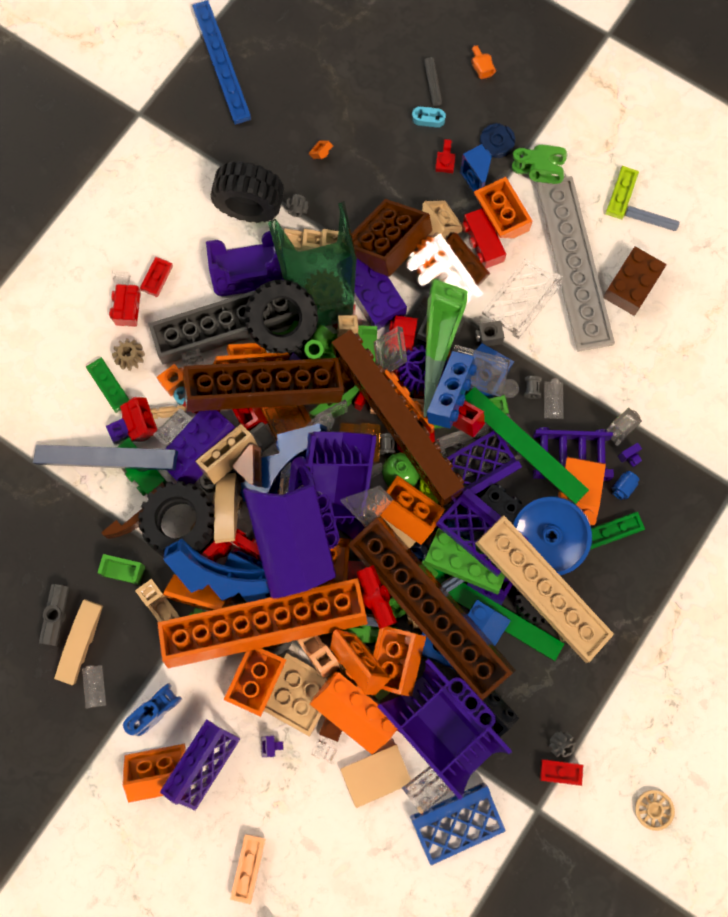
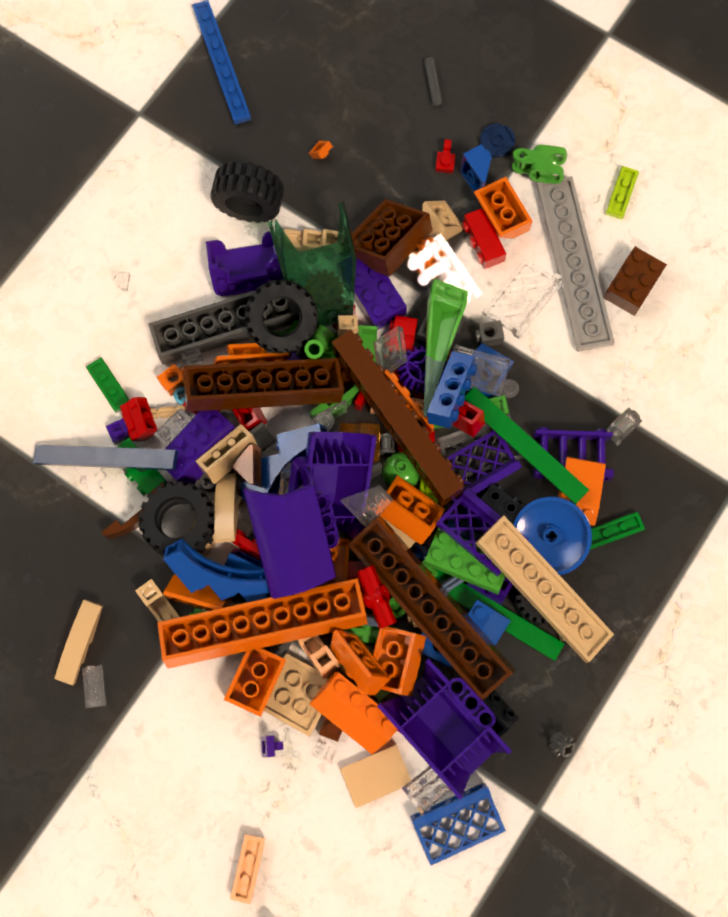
dark grey piece [39,584,70,646] -> none
bright green panel [98,554,145,585] -> none
red brick [109,284,141,327] -> none
dark tan gear [112,338,145,371] -> none
blue piece [123,683,182,736] -> none
orange slope [123,744,186,803] -> none
red plate [140,257,173,297] -> none
dark purple fence [159,719,240,811] -> none
red plate [201,541,232,563] -> none
clear orange slope [260,405,313,441] -> none
dark grey gear [286,194,309,217] -> none
medium azure beam [412,107,446,127] -> none
reddish brown plate [444,233,491,287] -> none
orange piece [471,46,496,79] -> none
dark grey bush [524,376,542,399] -> none
red plate [540,759,584,786] -> none
clear hinge [544,378,563,419] -> none
blue brick [612,471,639,500] -> none
dark purple tile [618,443,642,467] -> none
sand blue axle [626,206,680,231] -> none
tan wheel [635,790,675,831] -> none

